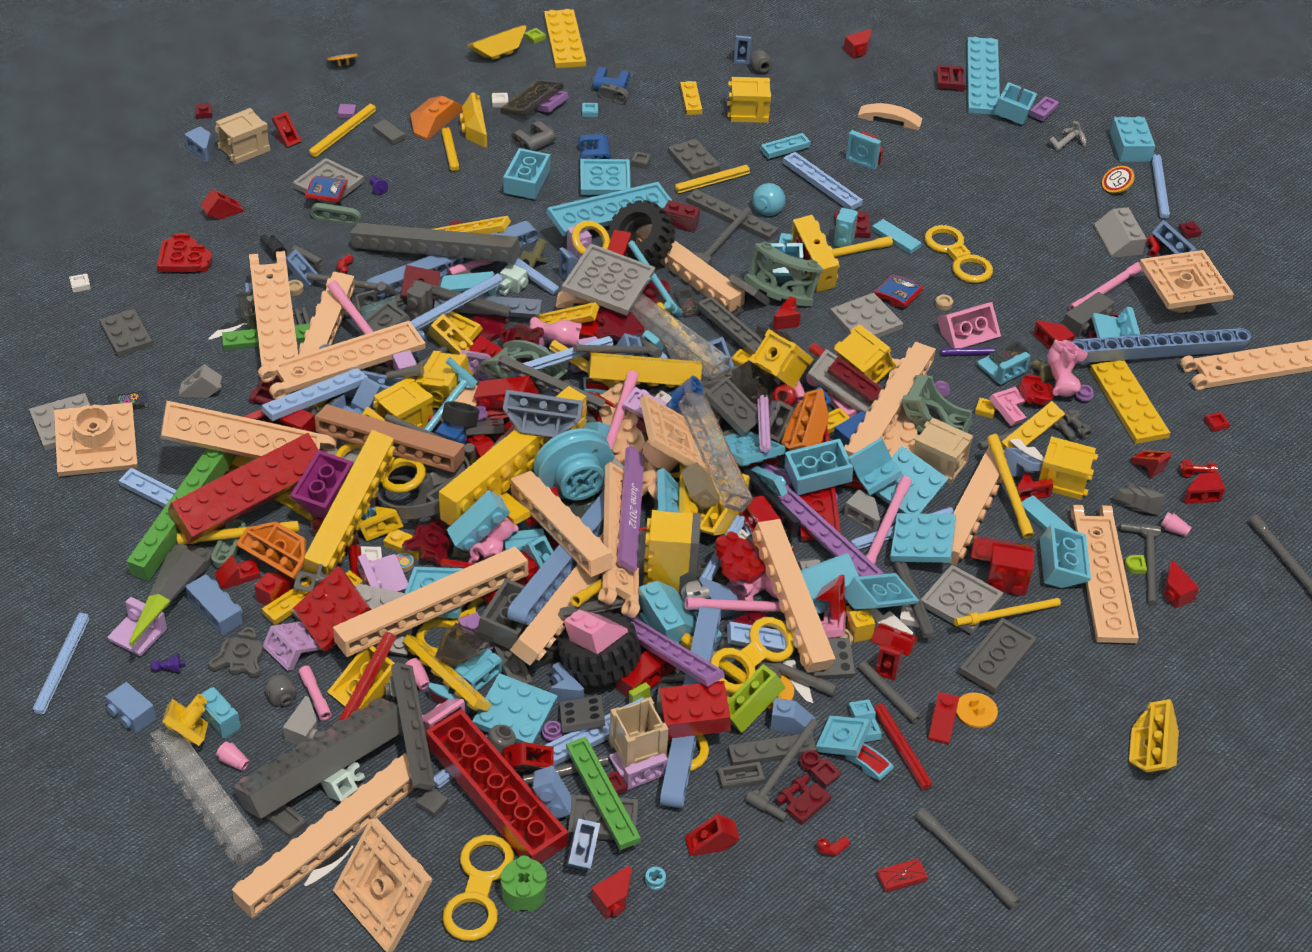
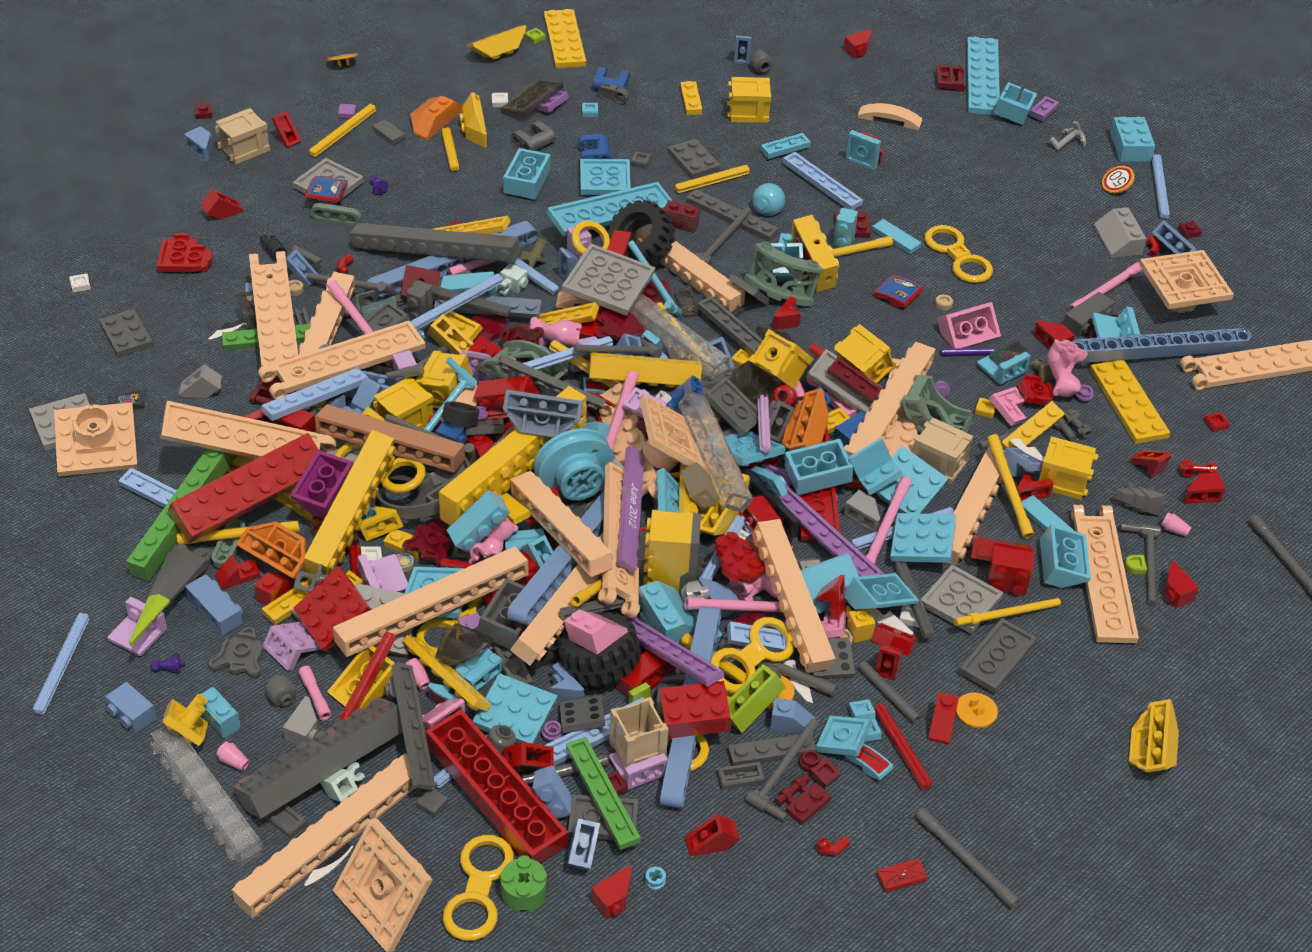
light grey plate [830,293,903,338] -> none

